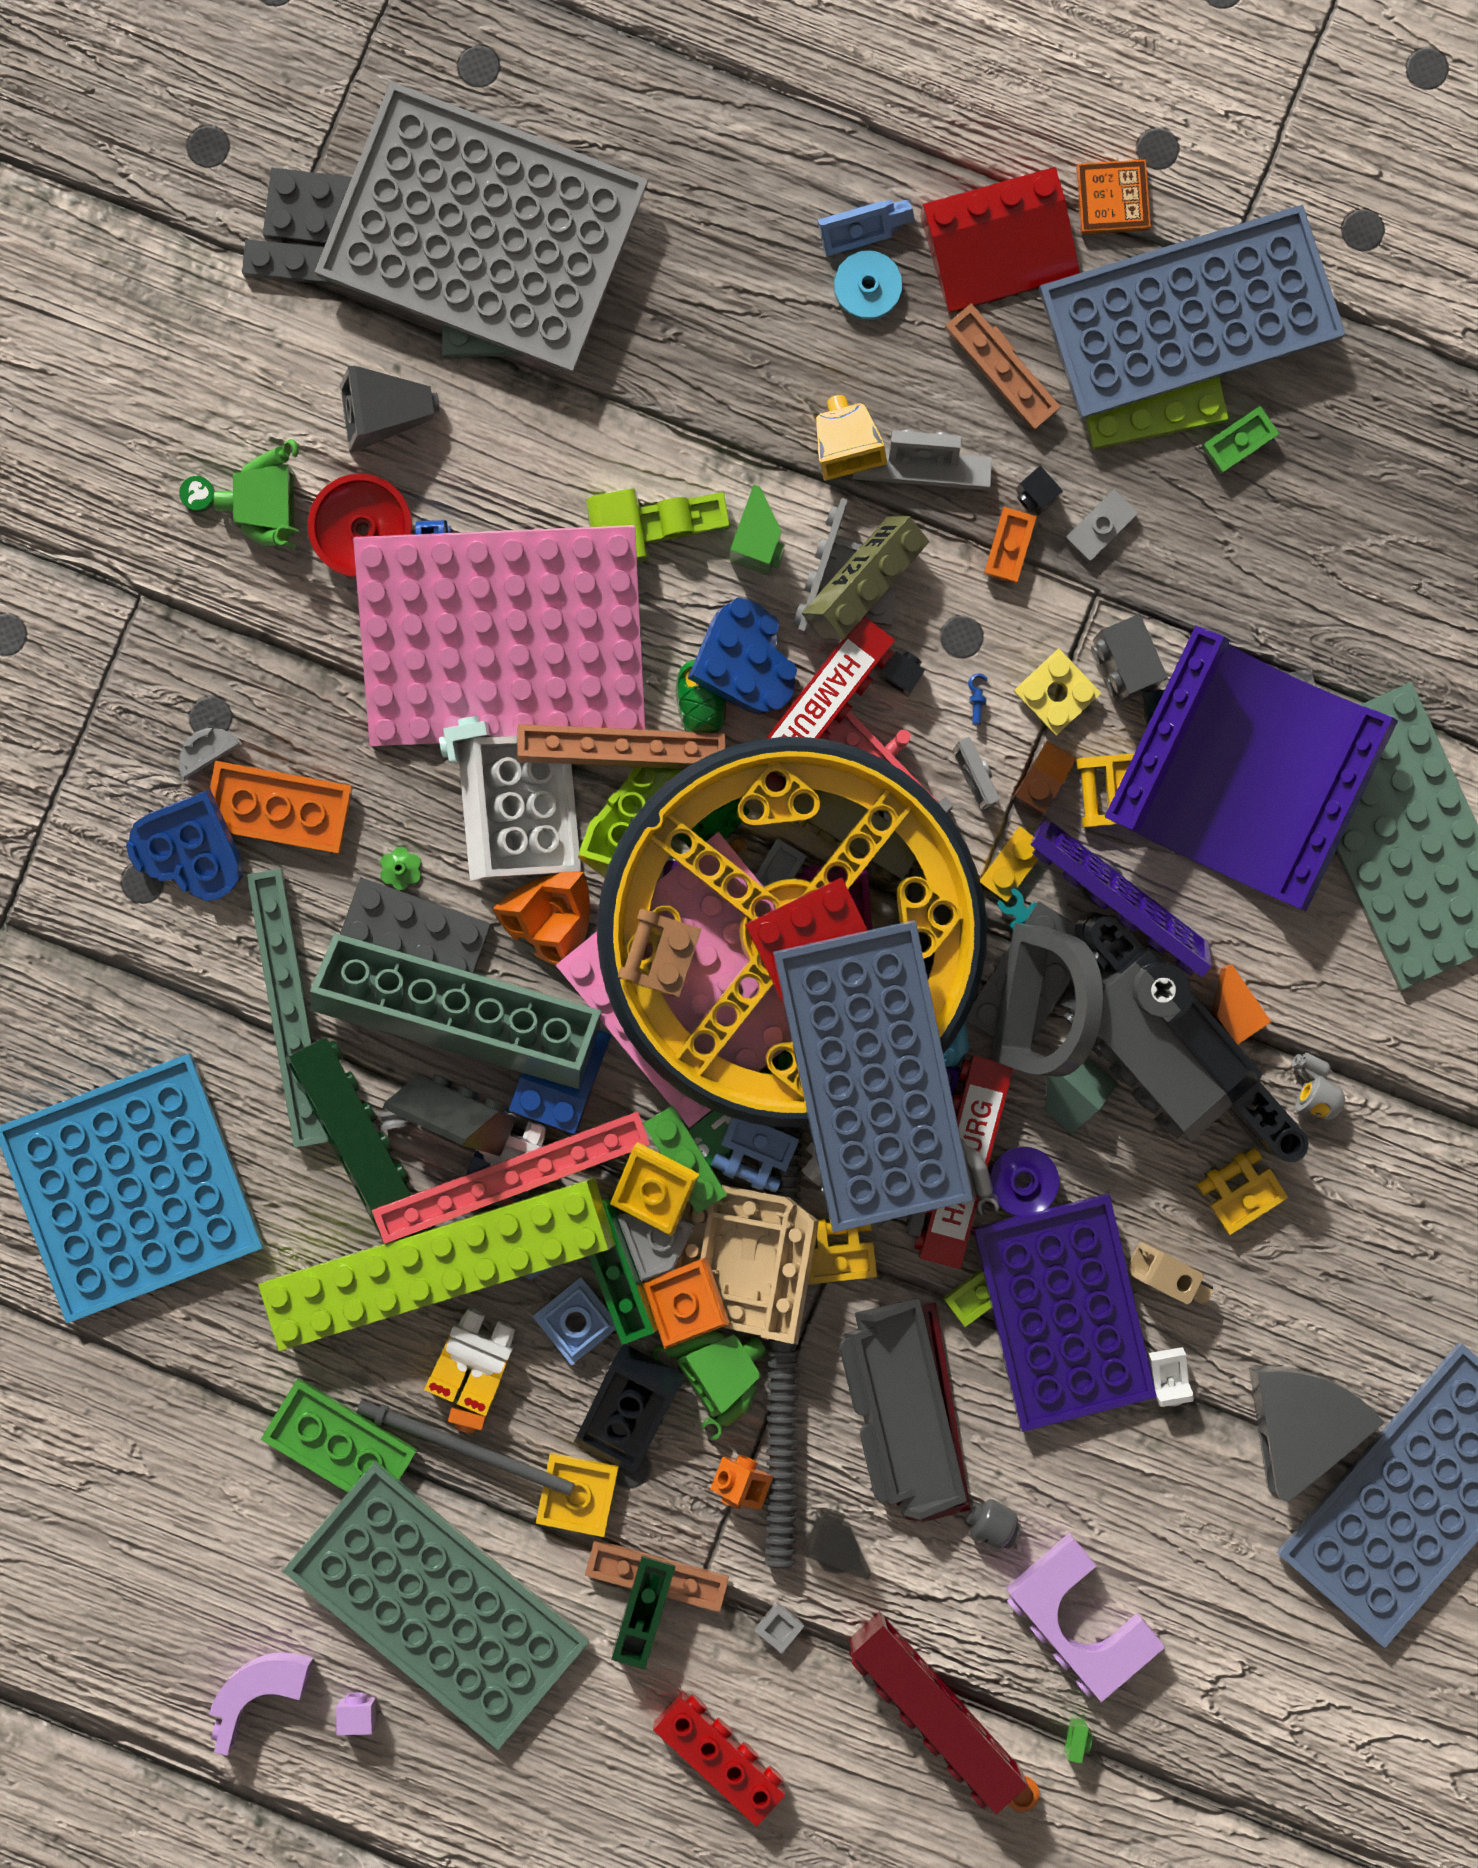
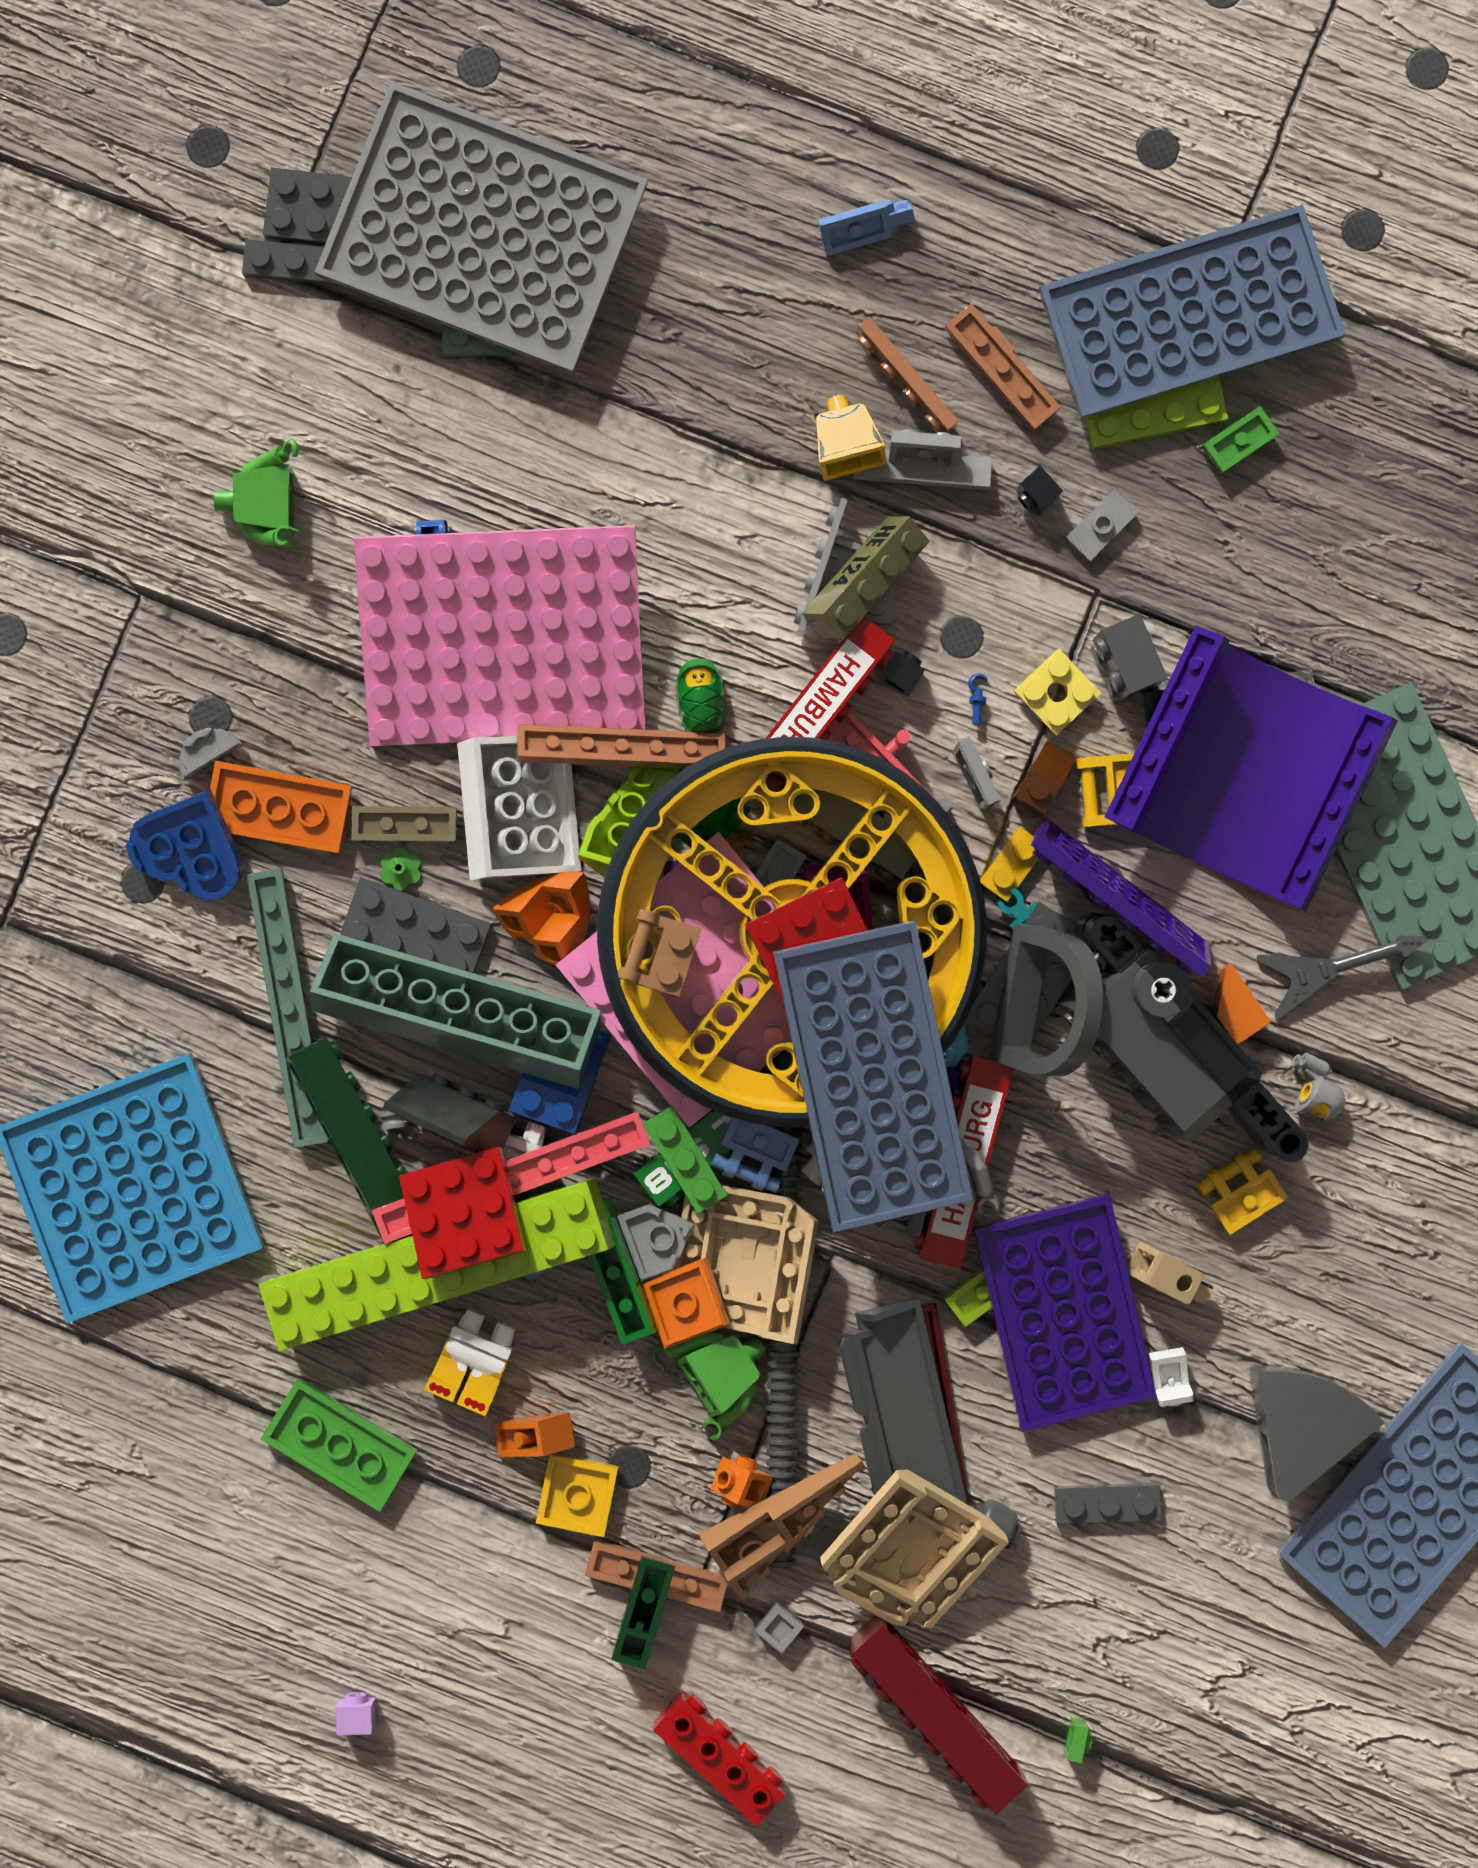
green tile [179,476,215,512] -> none
lavender arch [209,1652,313,1756] -> none
sand green plate [282,1461,589,1750] -> none
red dish [308,473,412,578] -> none
dark grey slope [340,366,439,452] -> none
dark grey bar [357,1400,575,1496] -> none
light aqua bracket [439,716,491,764] -> none
orange plate [448,1403,488,1433] -> none
light blue piece [532,1276,616,1366] -> none
black slope [574,1344,685,1474] -> none
lime plate [585,489,731,563] -> none
yellow plate [610,1142,700,1236] -> none
blue plate [688,598,797,715] -> none
bright green slope [730,485,785,576] -> none
yellow plate [808,1219,877,1285] -> none
medium azure plate [834,251,902,321] -> none
red slope [920,167,1080,314] -> none
orange plate [983,507,1037,584] -> none
dark purple dish [990,1146,1059,1216] -> none
lavender arch [1006,1533,1165,1703] -> none
orange plate [1008,1775,1039,1812] -> none
sand green slope [1045,1060,1118,1135] -> none
tile [1076,159,1151,235] -> none
none -> dark tan plate [351,806,457,842]
none -> red plate [399,1147,527,1280]
none -> orange slope [493,1412,575,1457]
none -> medium nougat wedge [699,1453,866,1600]
none -> tan wedge [820,1470,1009,1628]
none -> nougat plate [857,317,958,434]
none -> dark grey plate [1054,1483,1161,1524]
none -> dark grey piece [1256,935,1428,1019]

